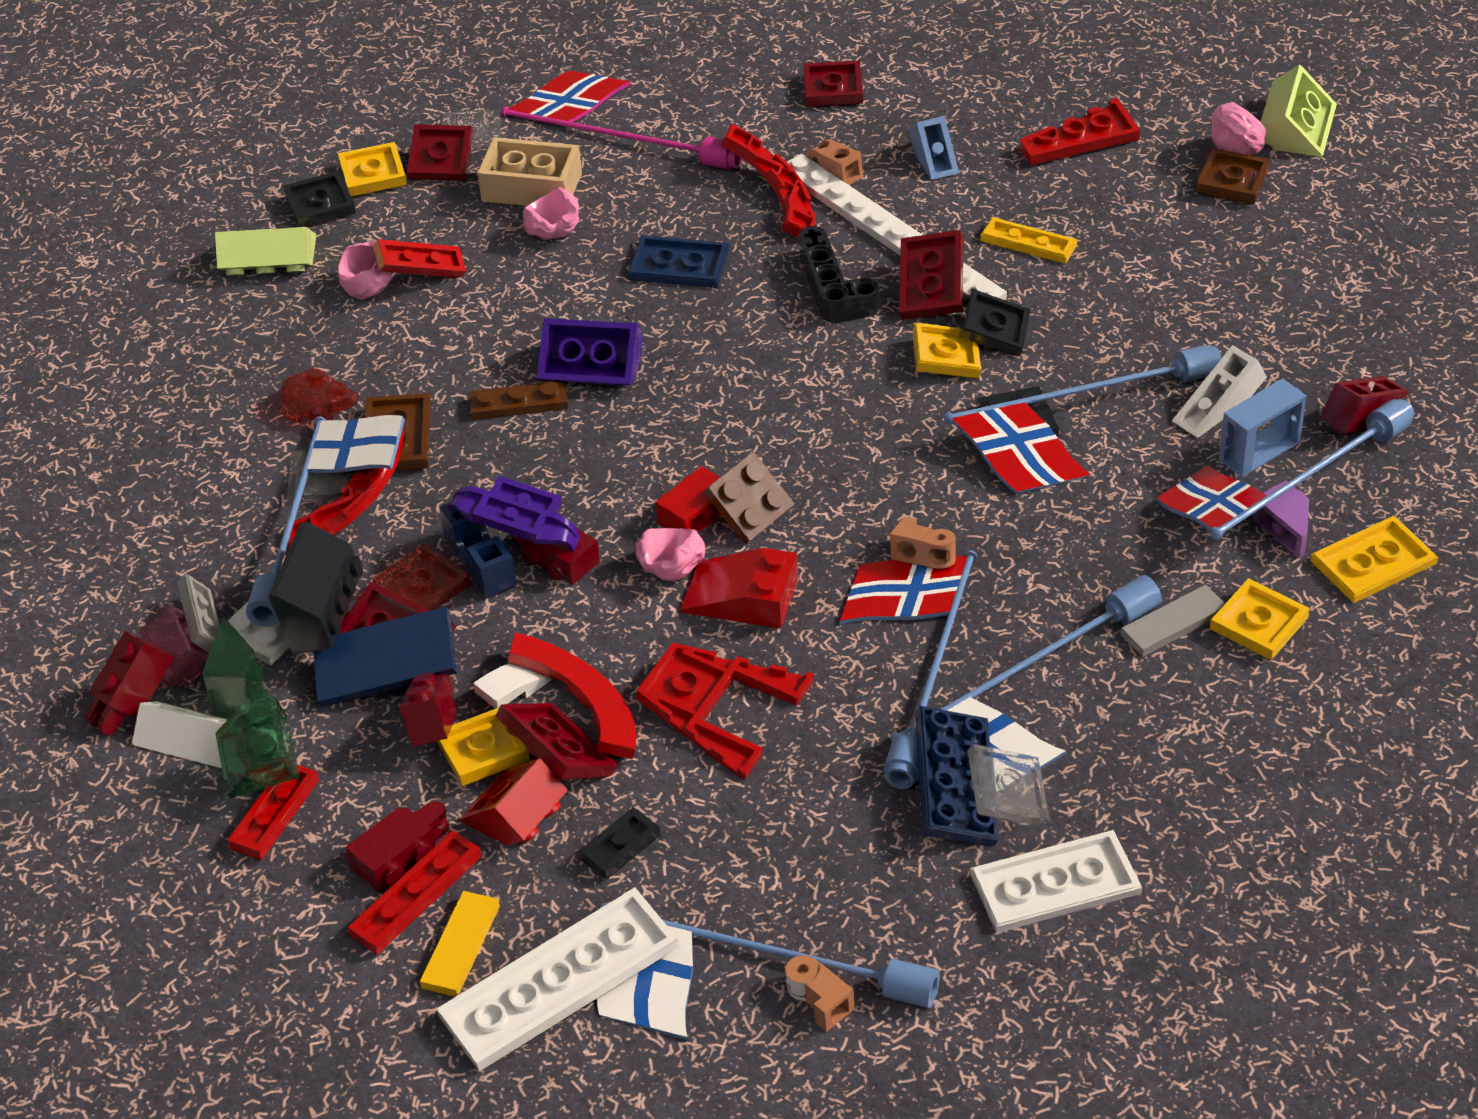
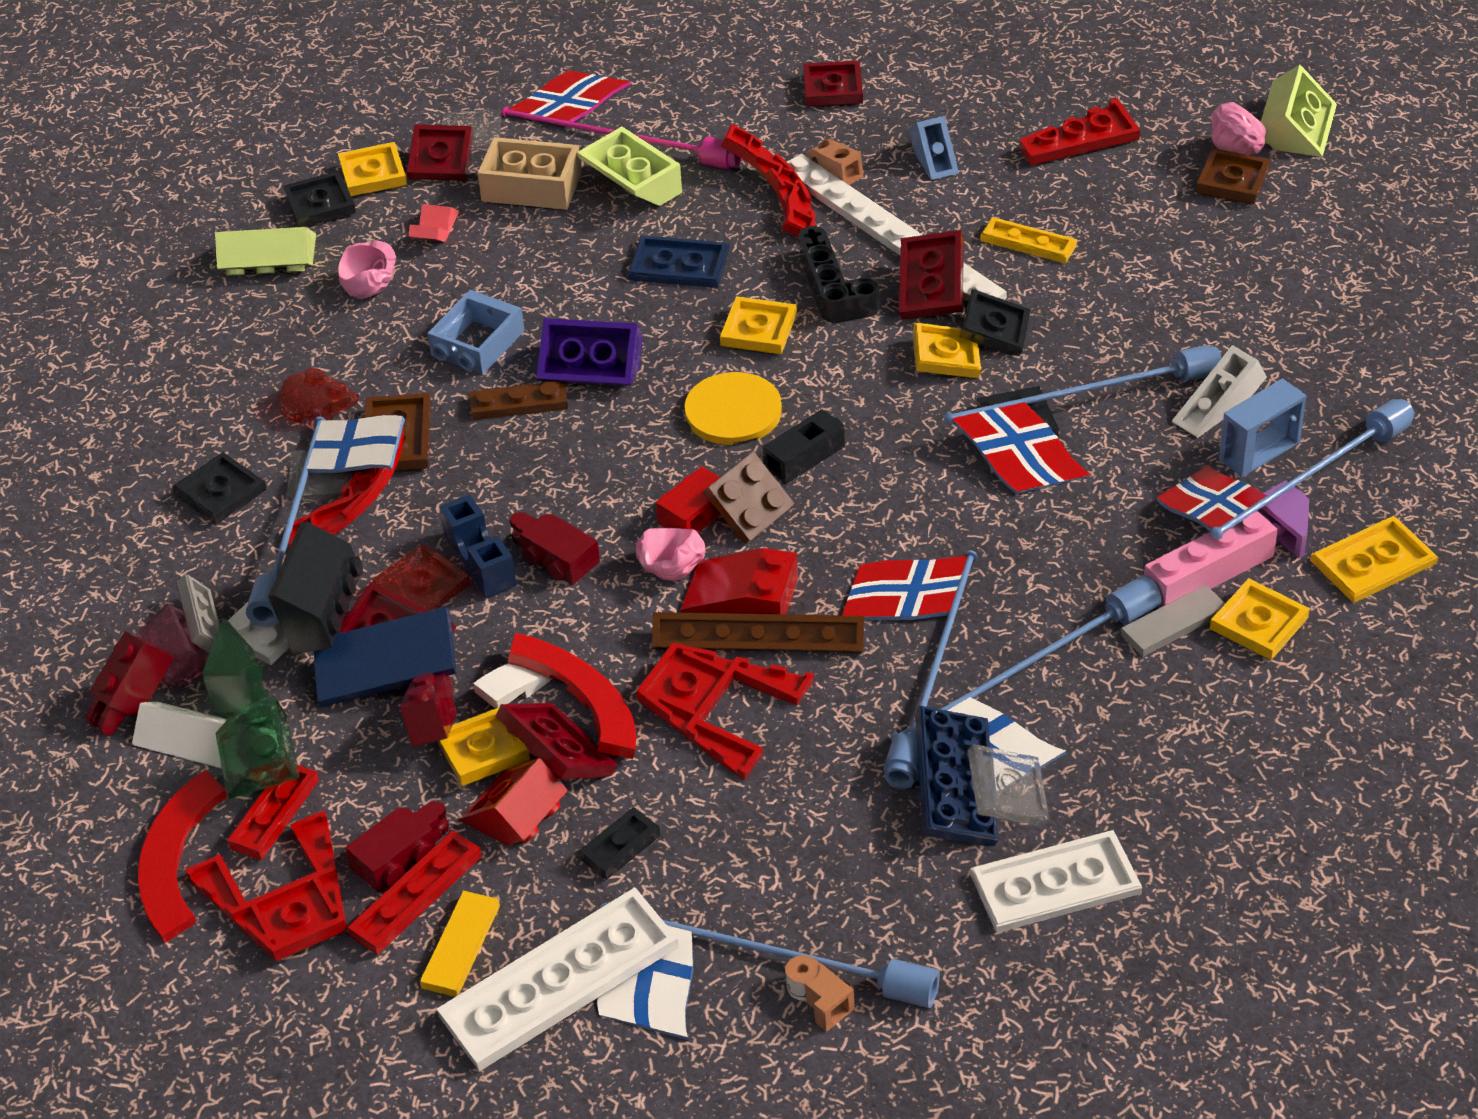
red plate [373,239,466,278] -> none
dark purple plate [448,476,580,551] -> none
bright pink hair [523,187,580,240] -> none
nougat leg [890,516,956,569] -> none
dark red slope [1320,376,1410,435] -> none
none -> red tile [138,769,228,944]
none -> black plate [172,452,267,525]
none -> red wing [185,810,347,962]
none -> coral slope [408,204,459,242]
none -> medium blue window [427,290,525,375]
none -> yellowish green slope [577,127,682,206]
none -> reddish brown plate [652,612,865,653]
none -> yellow tile [685,372,782,445]
none -> yellow plate [720,296,797,355]
none -> black brick [763,409,845,484]
none -> bright pink brick [1144,511,1278,608]

